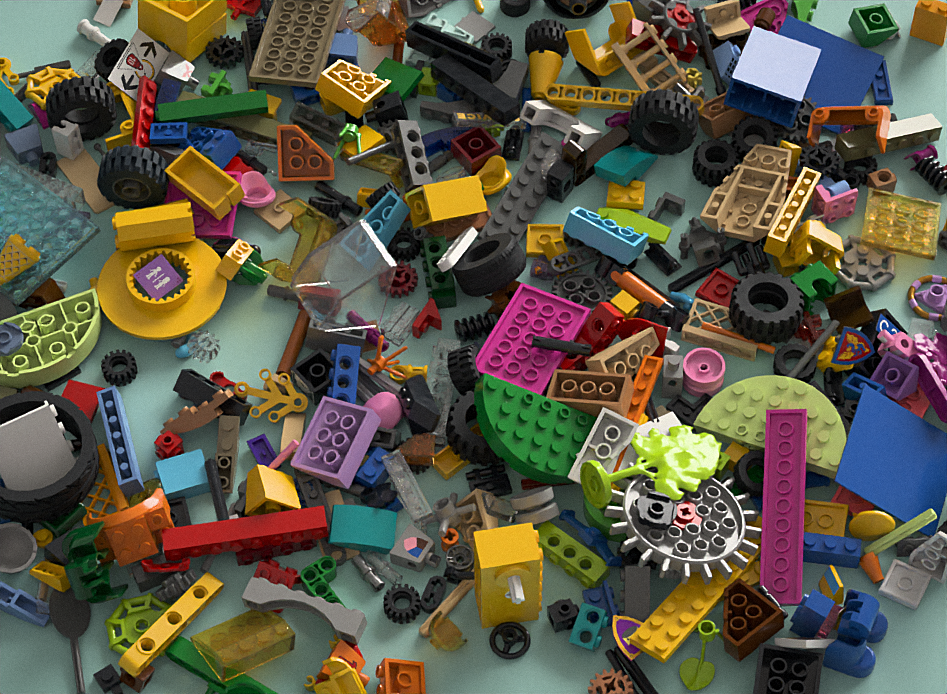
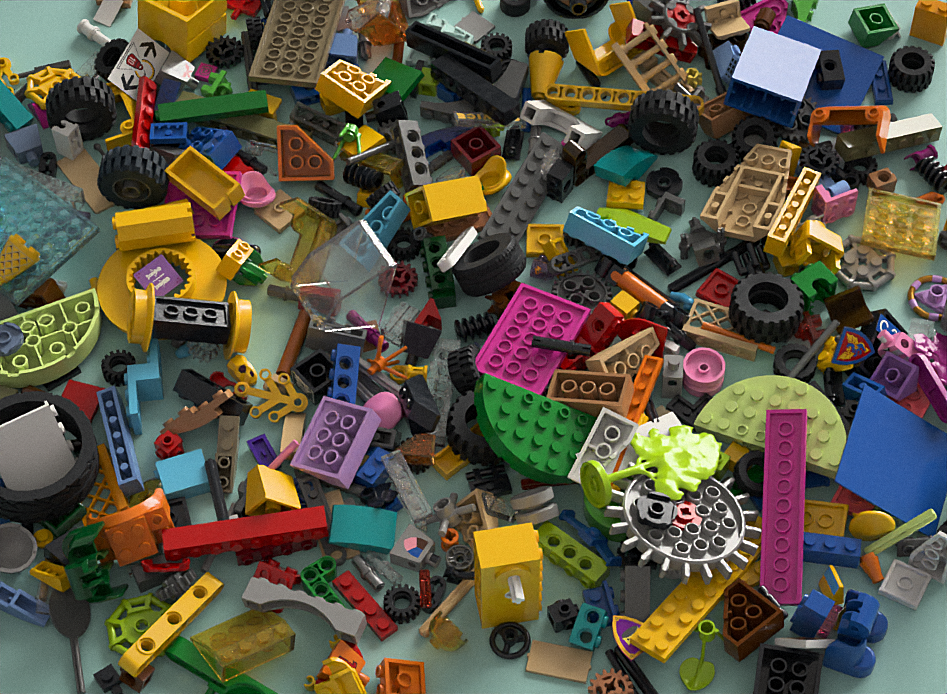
none -> medium azure bracket [124,338,164,435]
none -> brick [127,283,252,360]
none -> dark pink tile [194,62,218,83]
none -> yellow rock [227,354,258,387]
none -> red plate [332,570,398,641]
none -> black piece [343,163,384,193]
none -> dark grey axle [358,29,372,61]
none -> black torso [400,319,442,367]
none -> clear red axle [419,569,432,608]
none -> tan piece [525,640,593,684]
none -> black plate [646,167,683,199]
none -> black axle [666,322,697,351]
none -> black brick [815,50,845,90]
none -> black tyre [888,45,935,93]
none -> orange arm [916,192,945,206]

